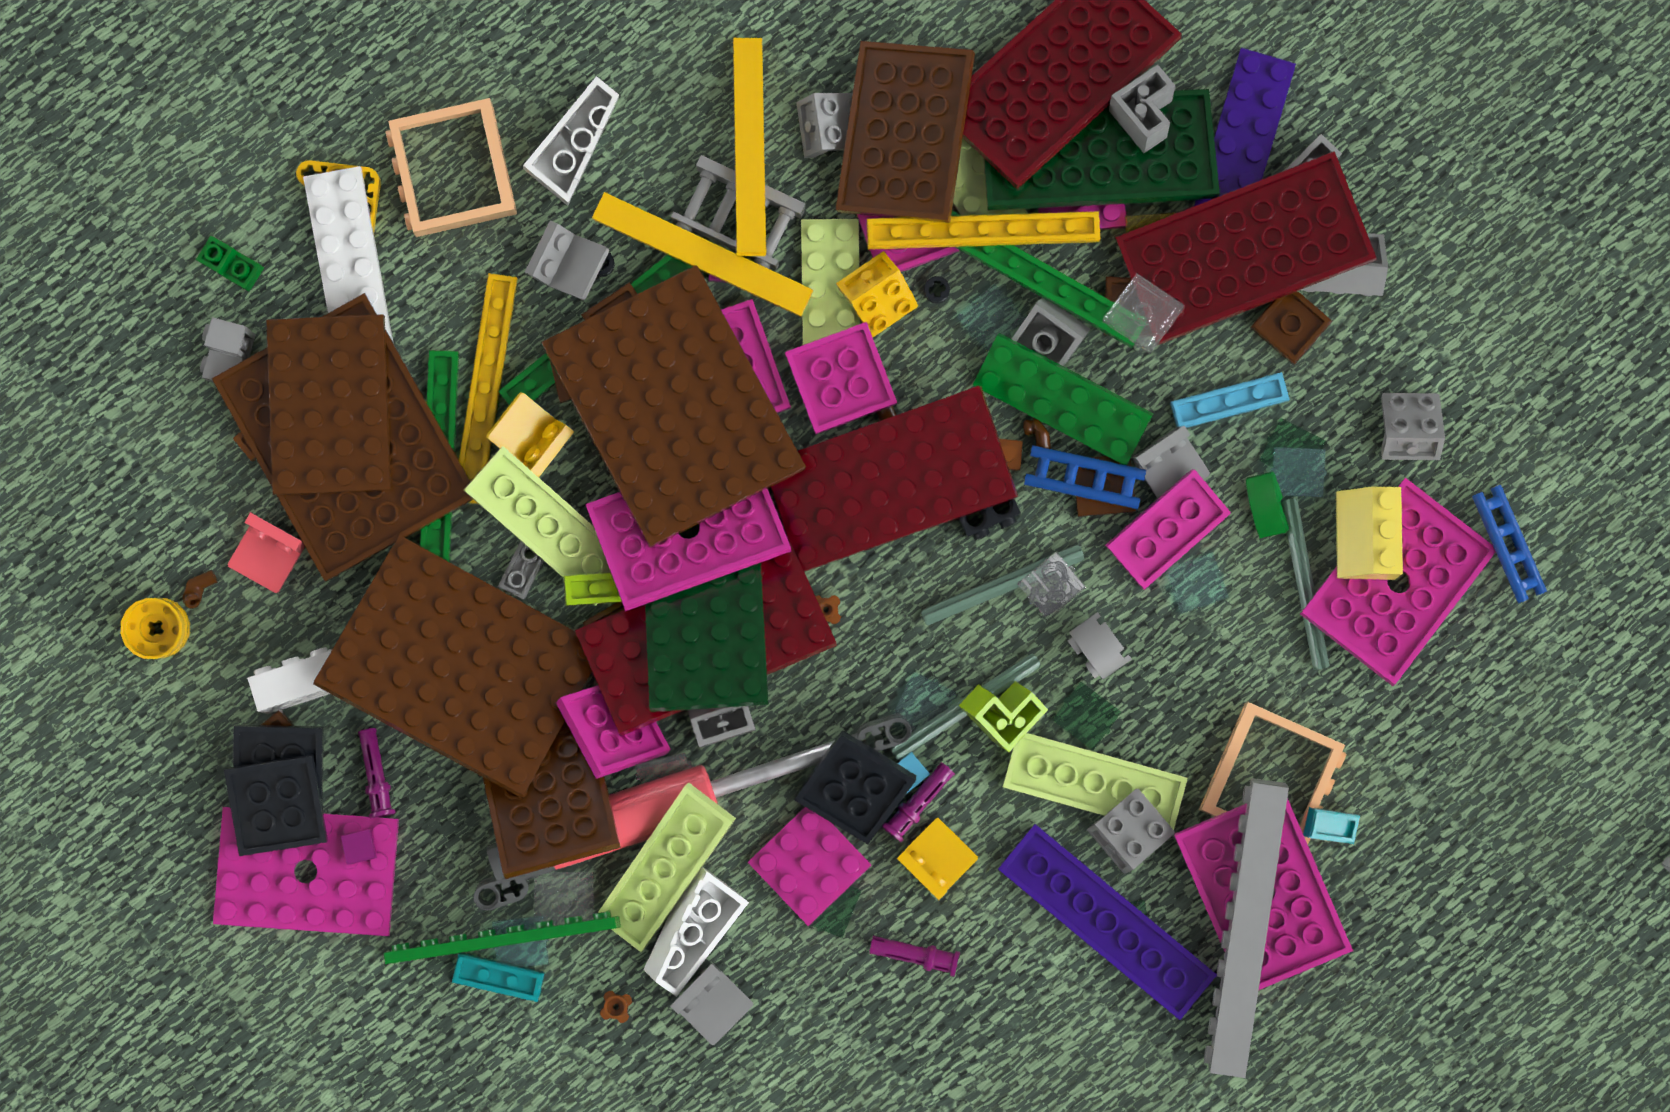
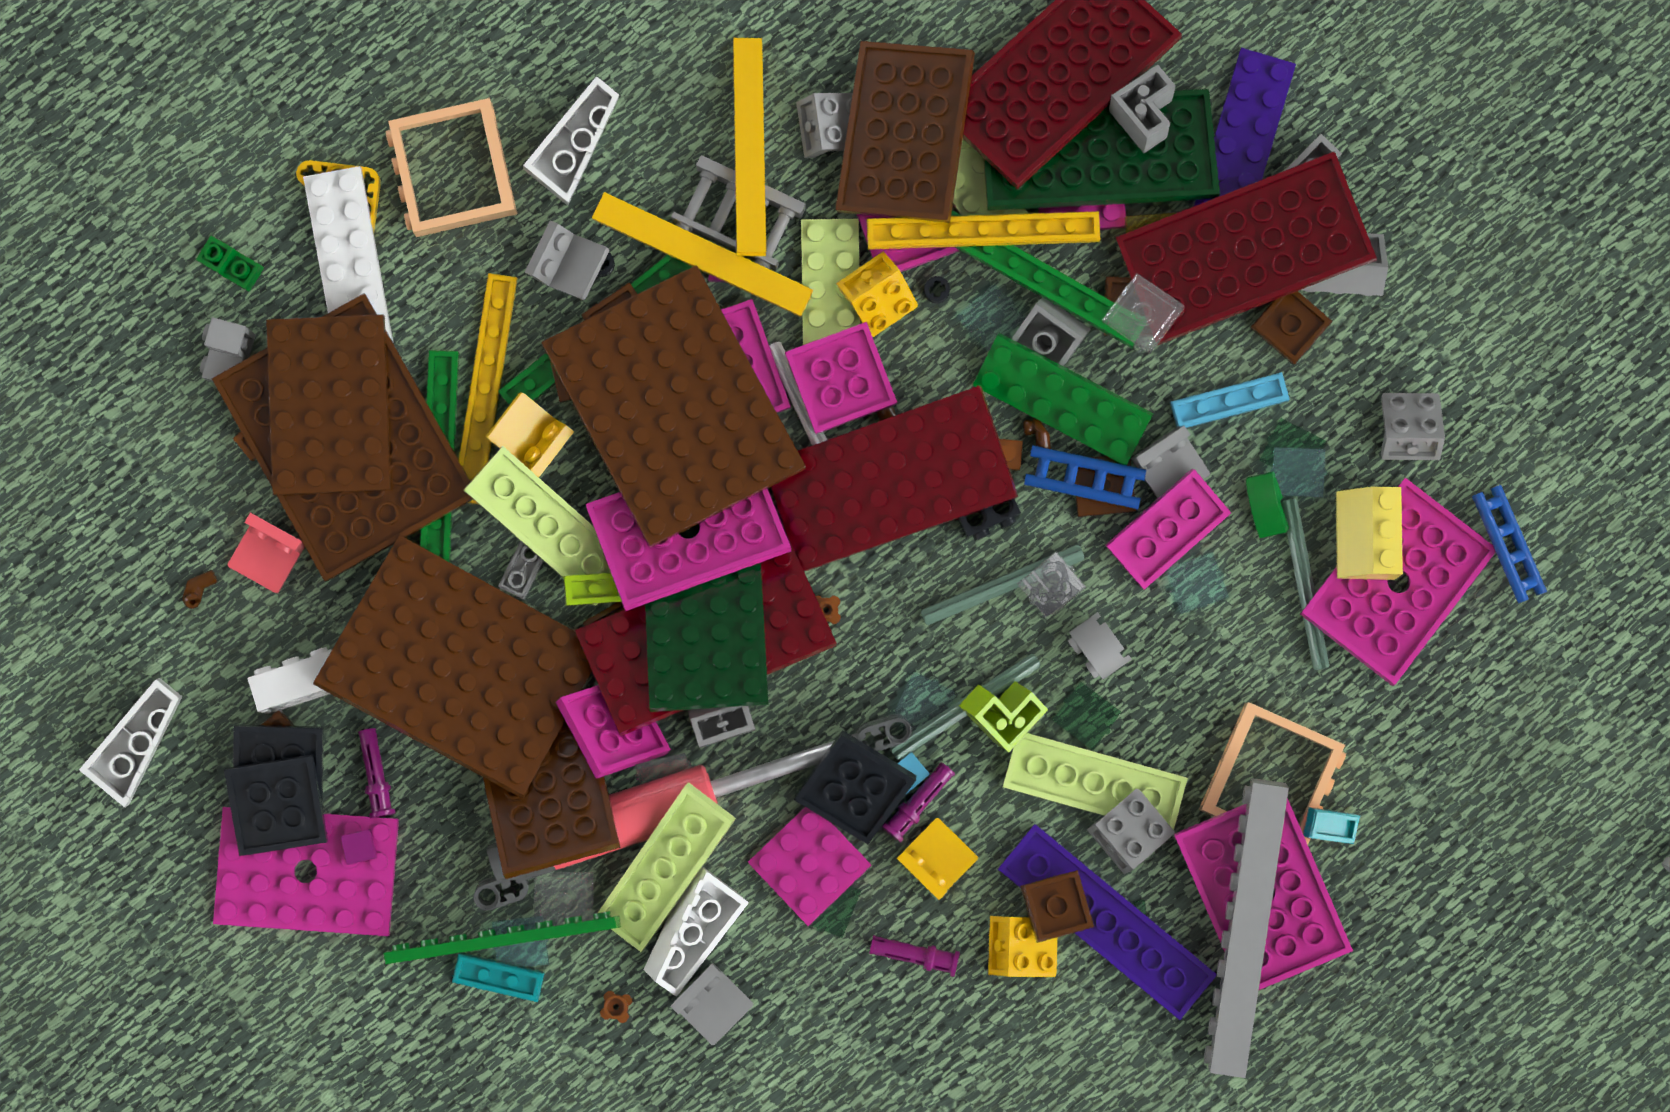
yellow wheel [120,598,190,659] -> none
none -> white wedge [79,678,182,807]
none -> white axle [769,342,827,445]
none -> yellow bracket [988,916,1058,977]
none -> reddish brown plate [1020,870,1094,943]

